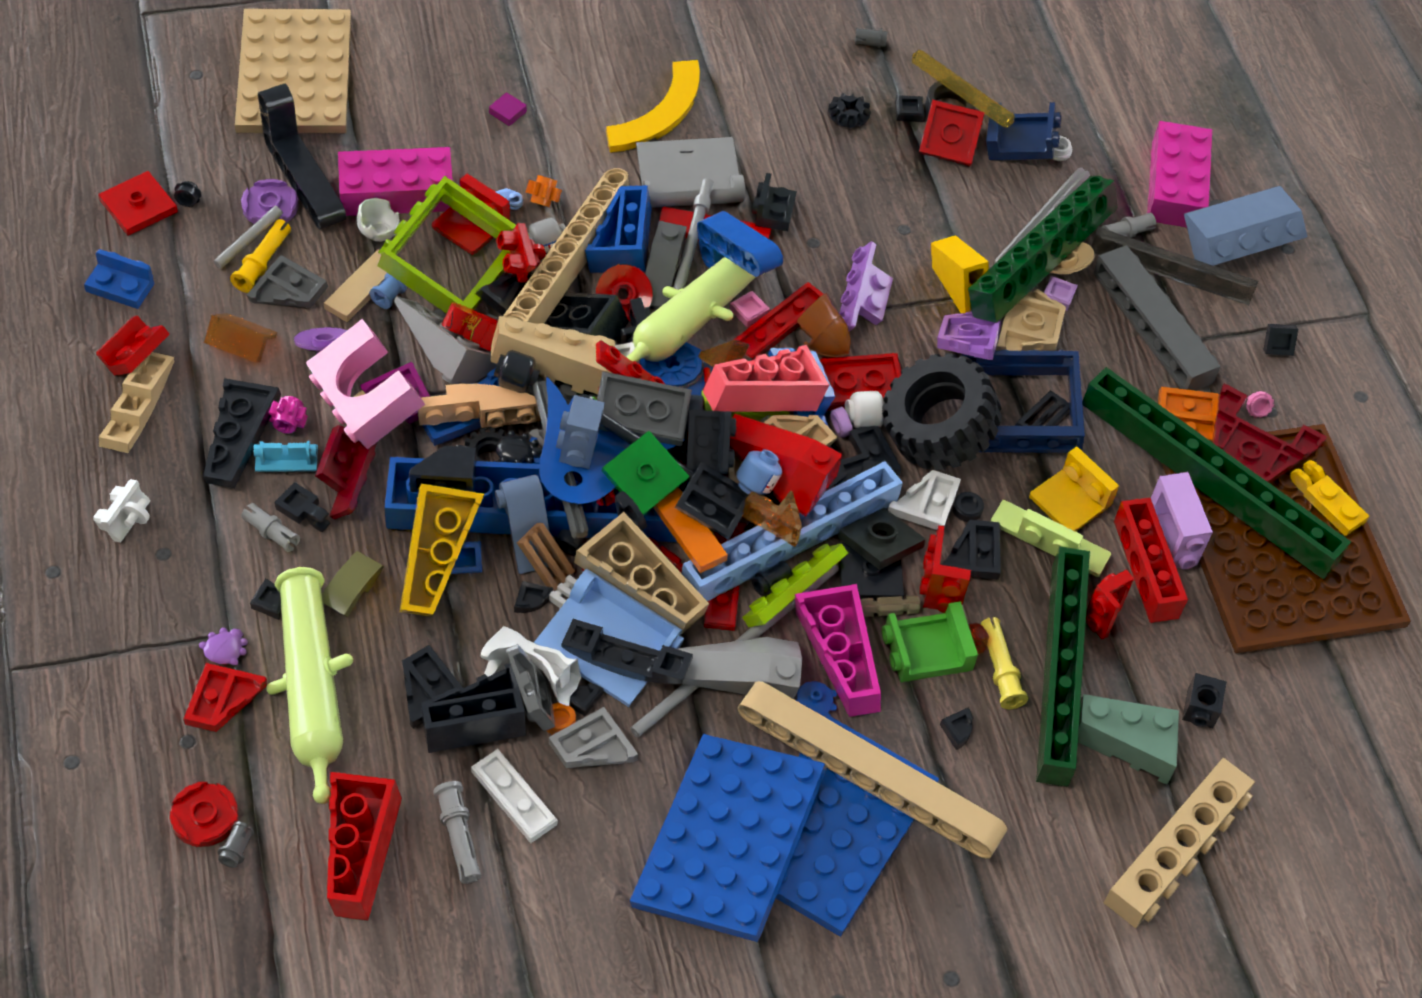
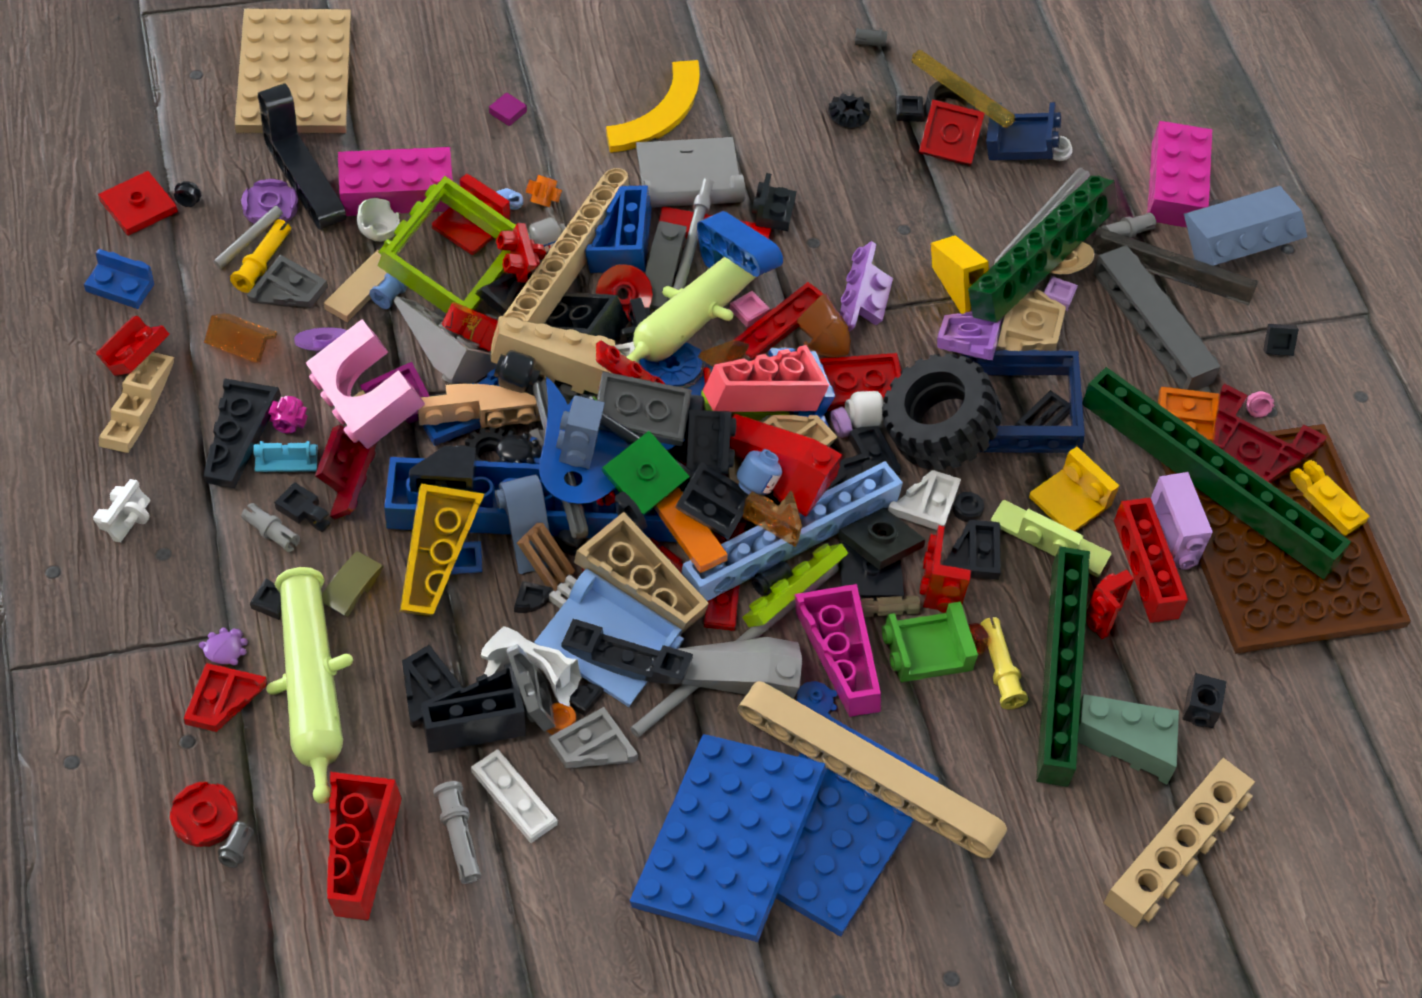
black tile [940,707,973,750] -> none

